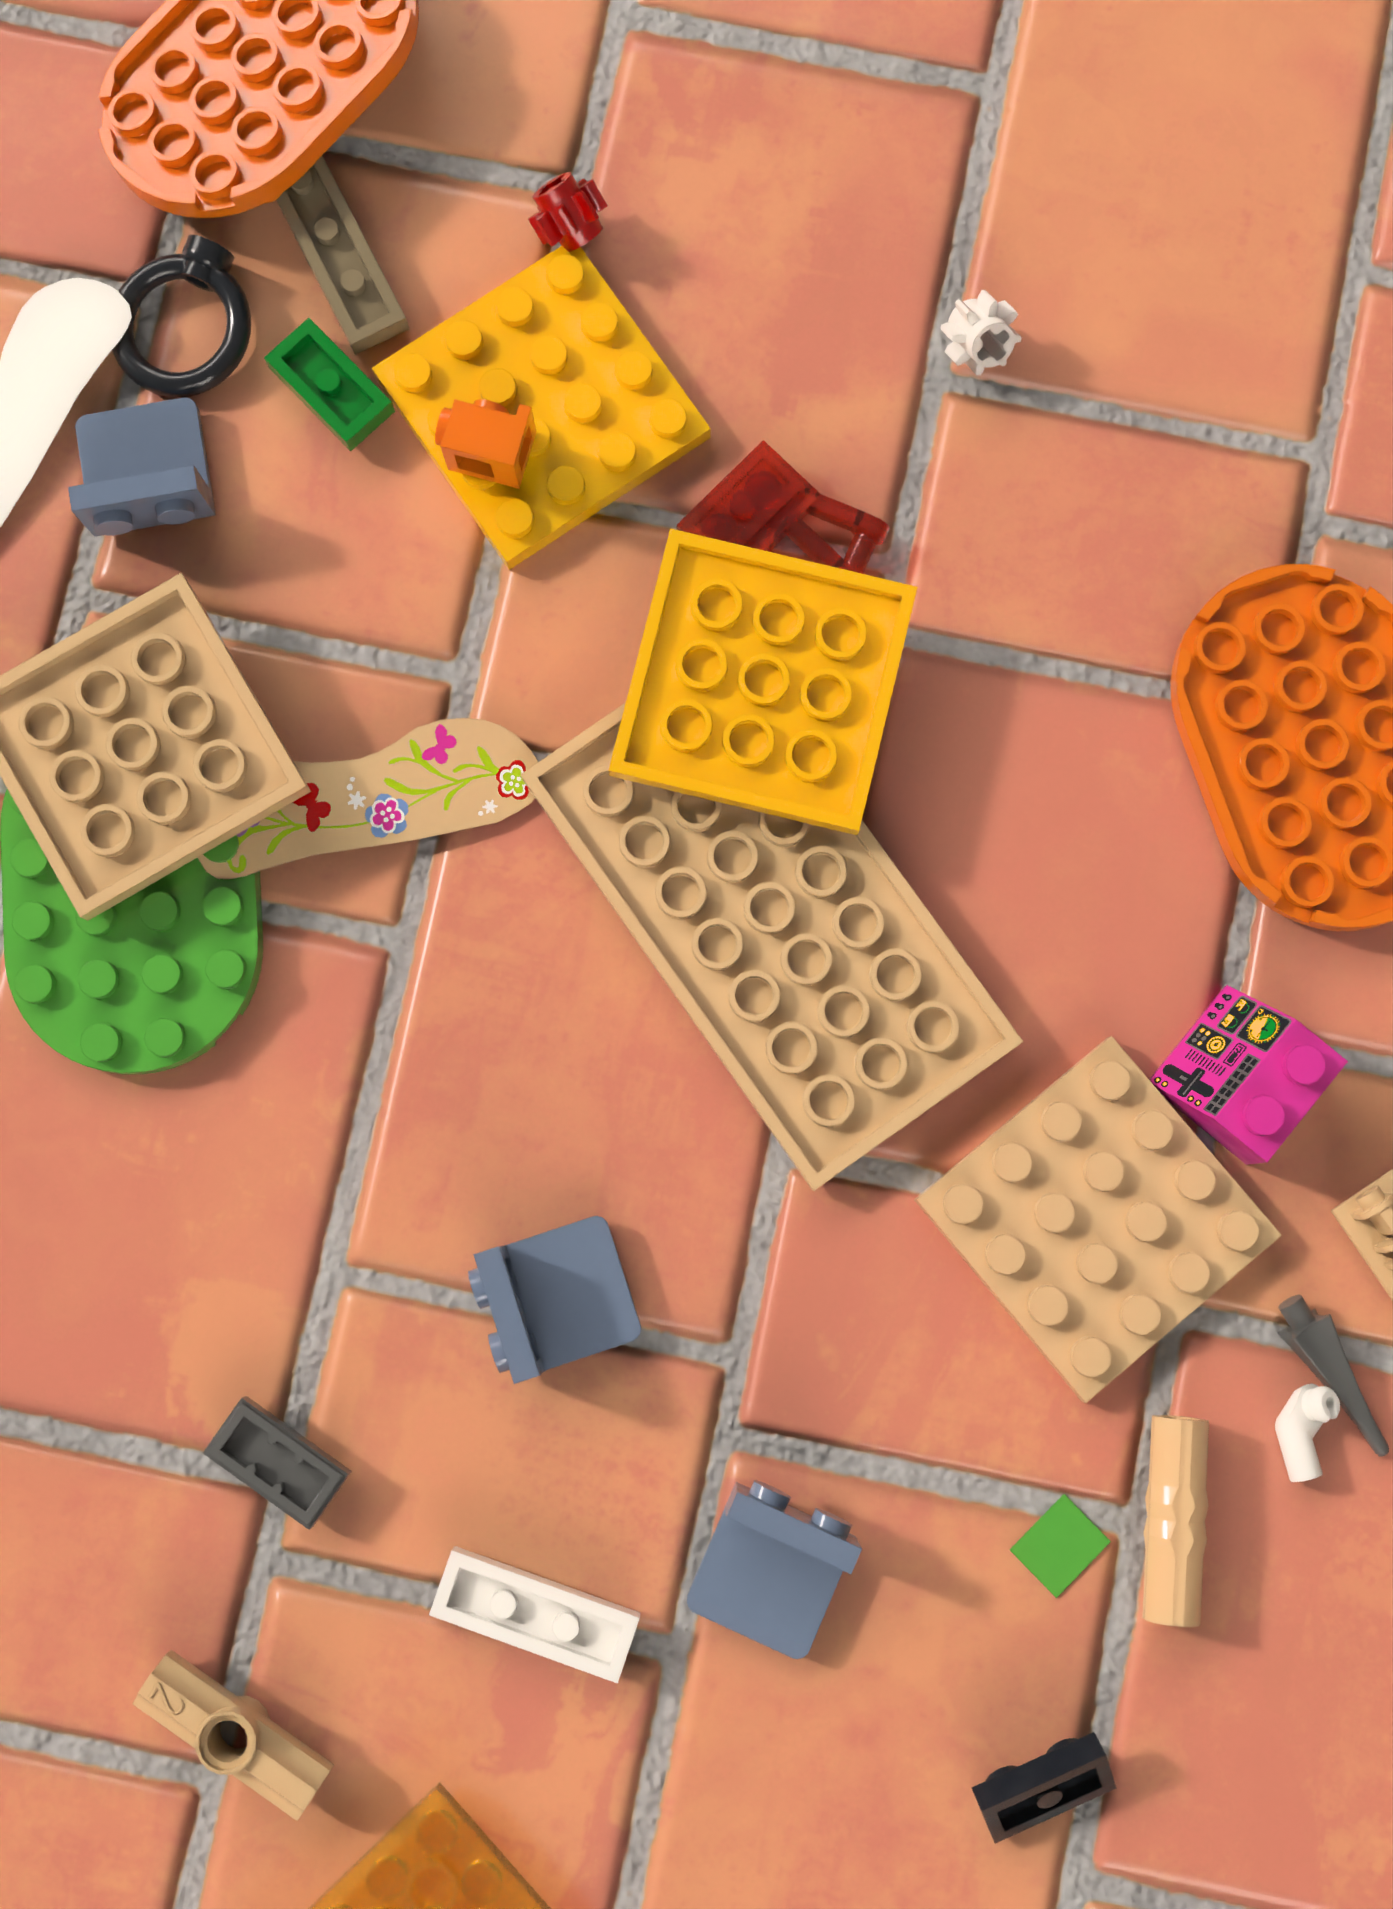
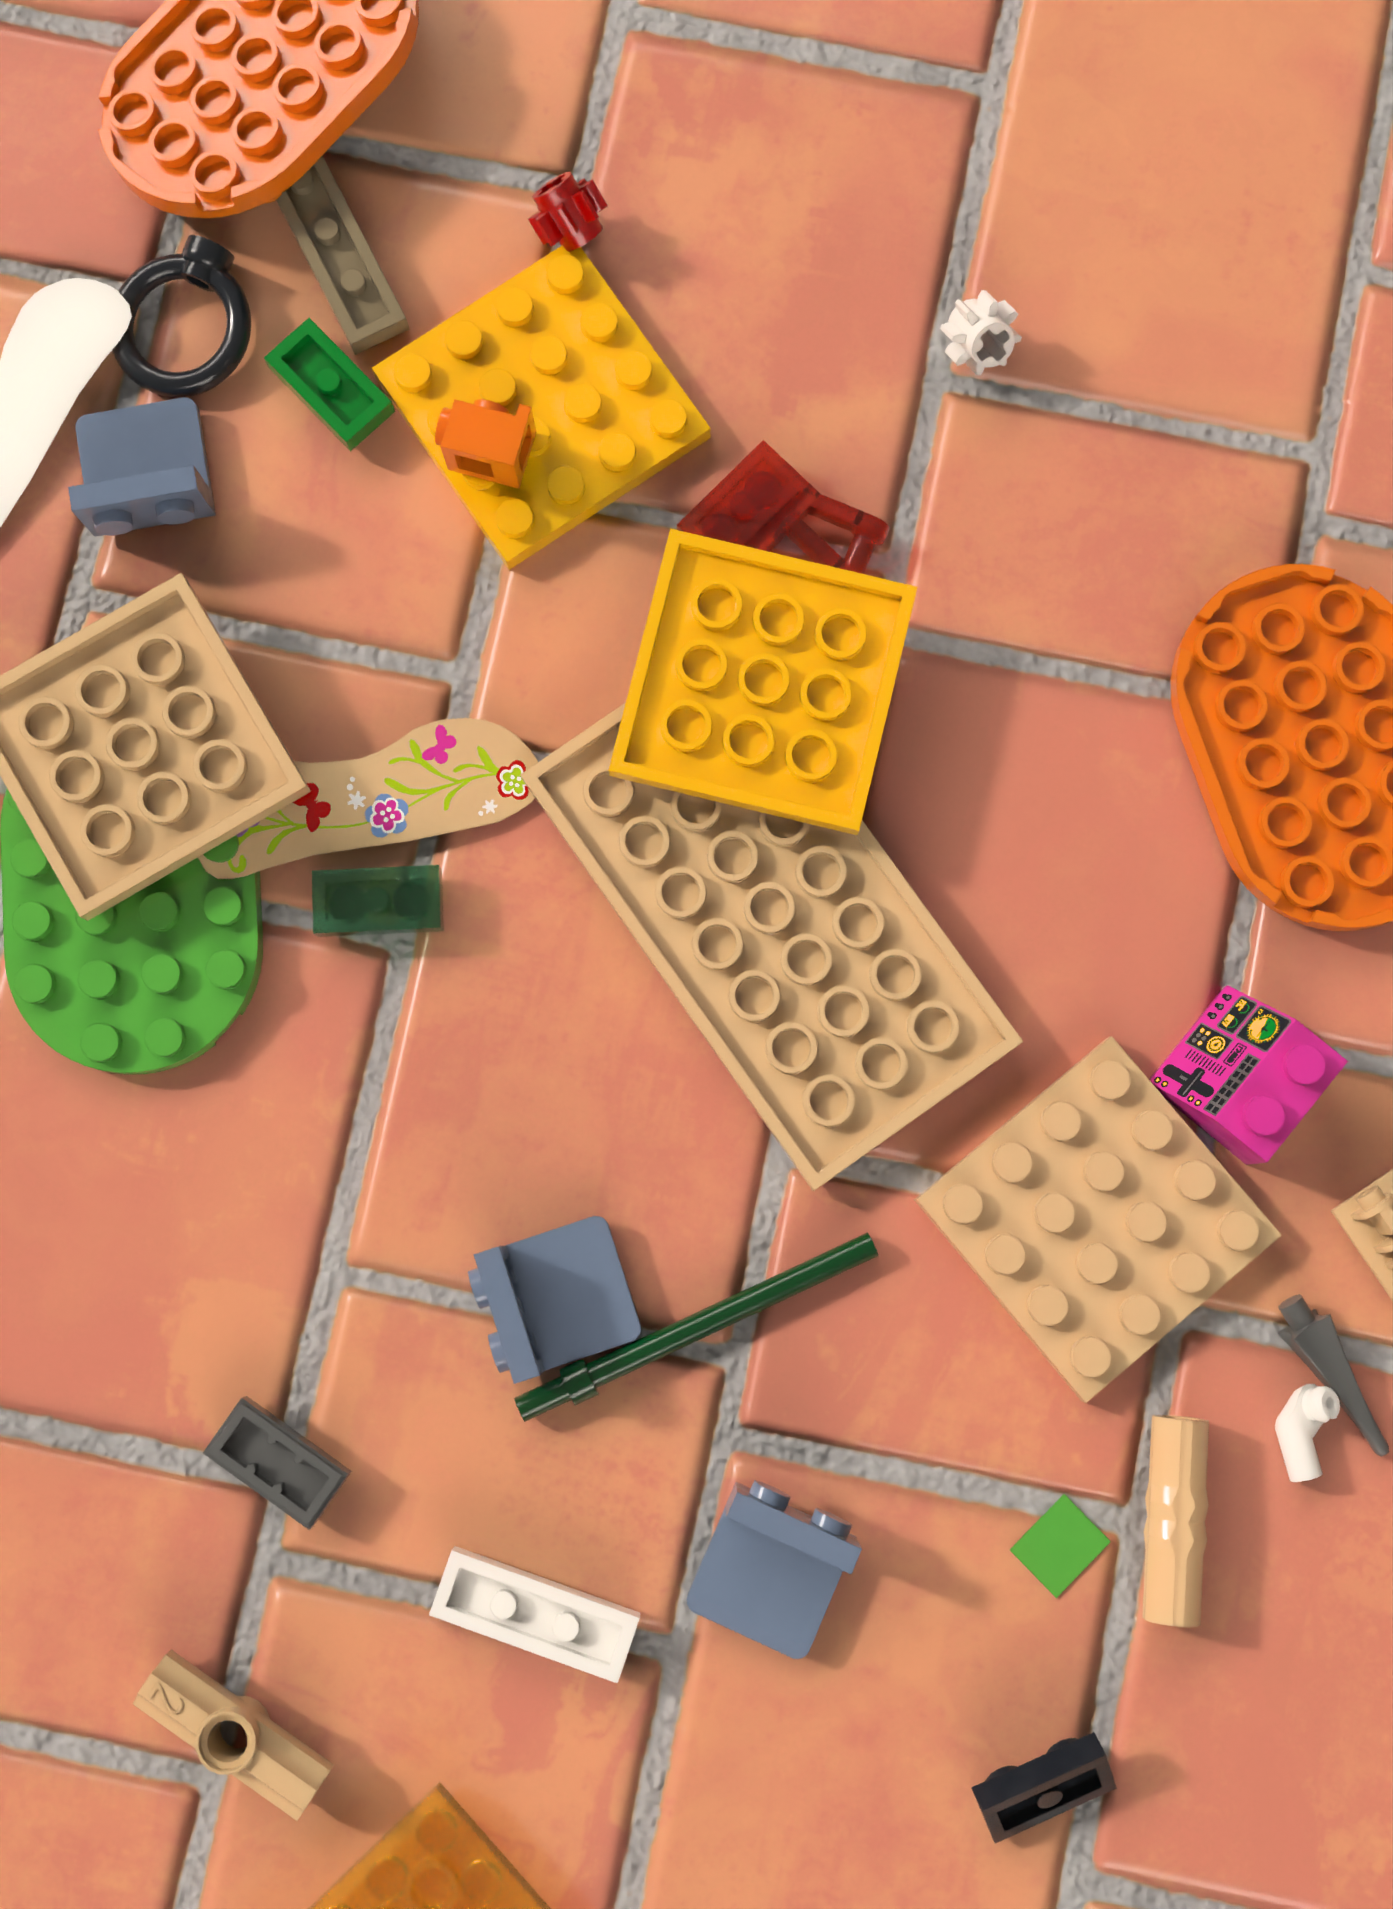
none -> clear green plate [312,865,444,937]
none -> dark green bar [514,1232,879,1422]

